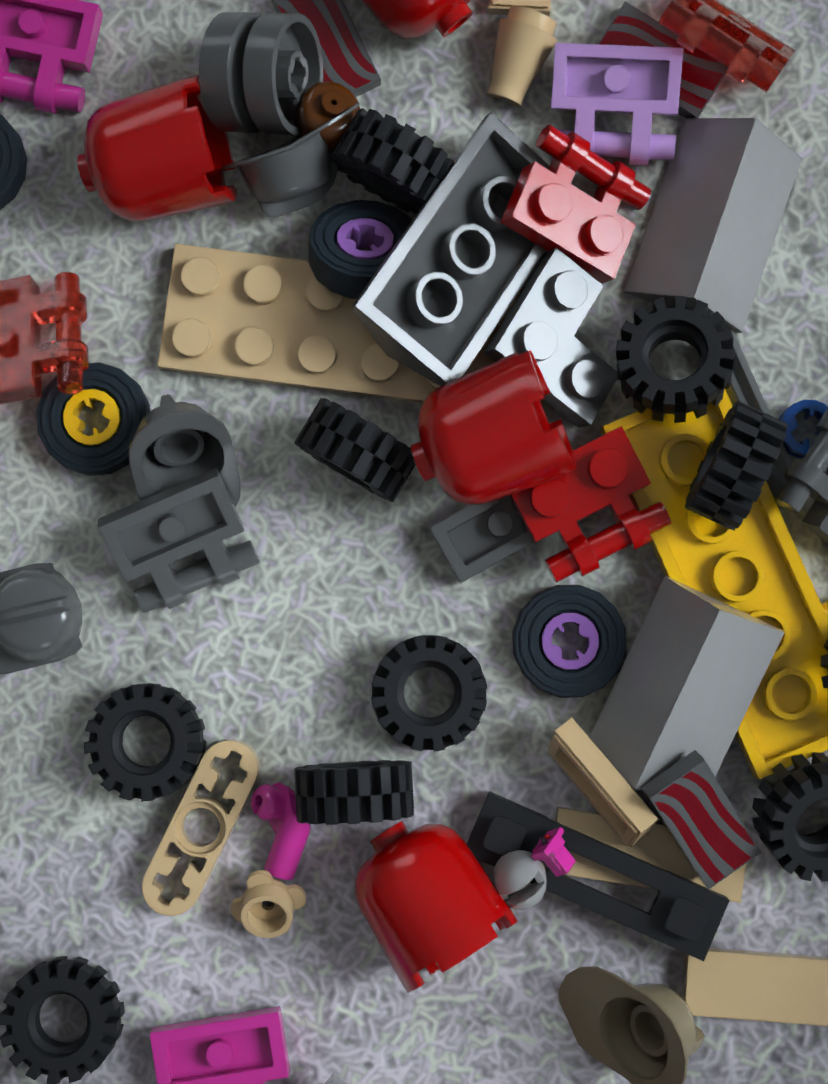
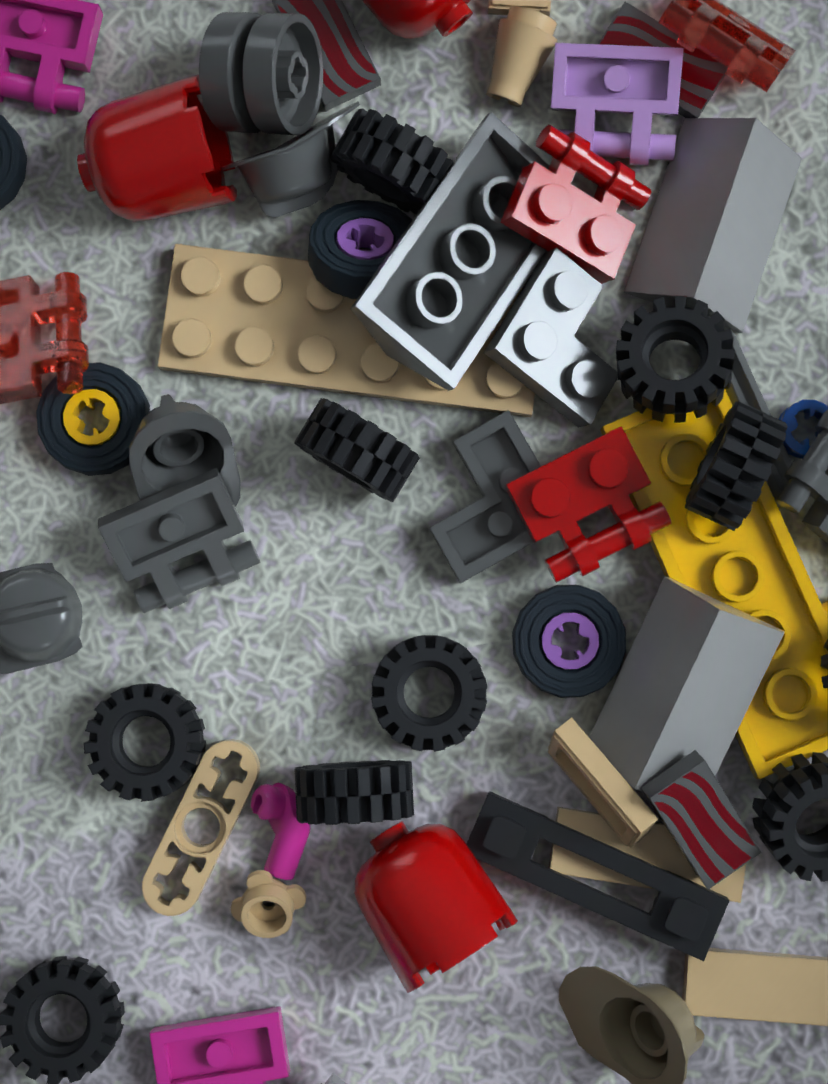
reddish brown piece [294,81,360,152] -> none
red cylinder [411,350,577,506] -> none
light grey hinge [494,850,547,910] -> none
dark pink piece [531,827,576,877] -> none

